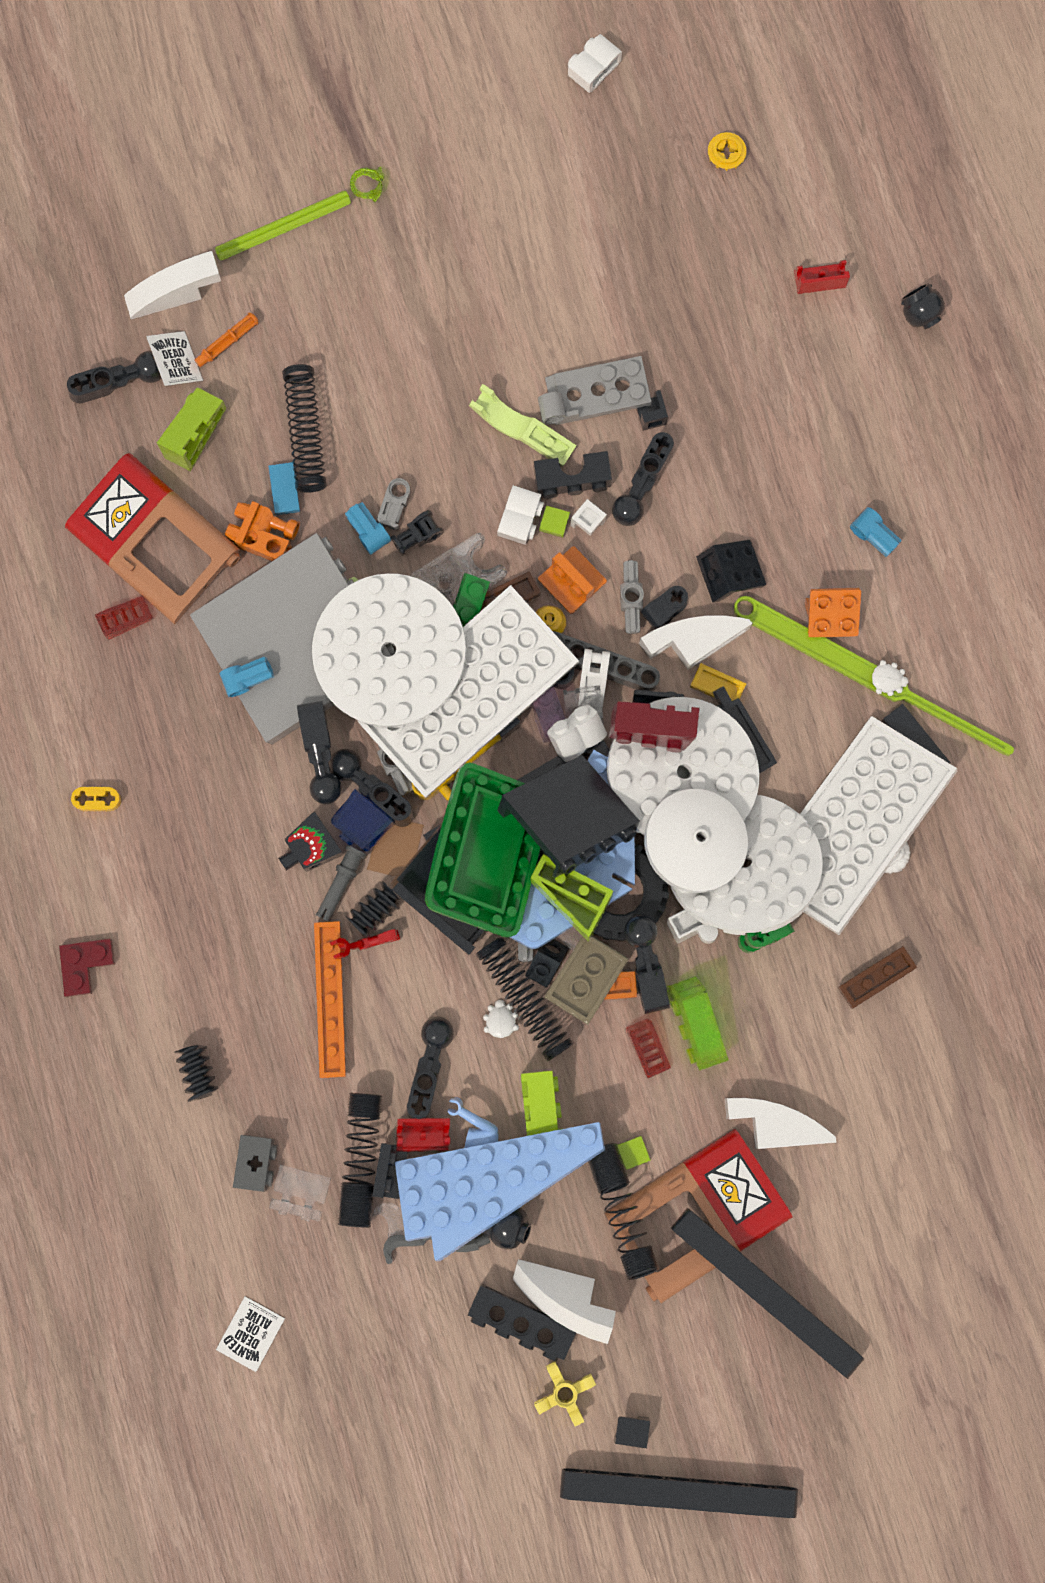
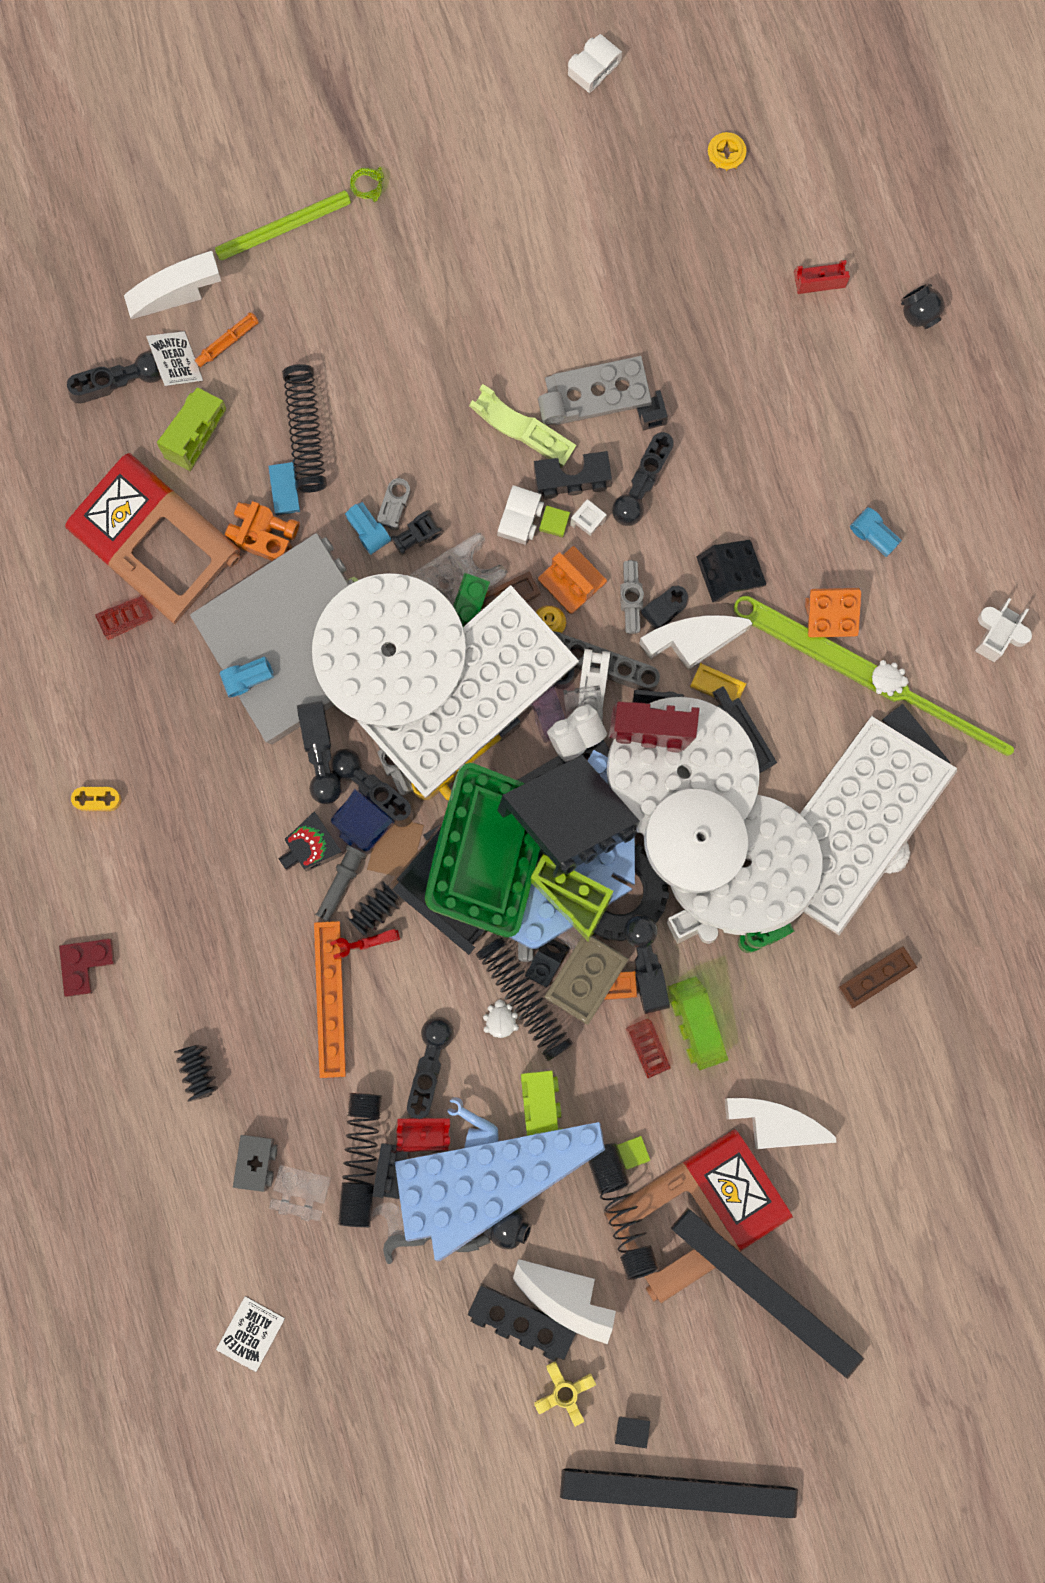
none -> white piece [975,598,1032,662]

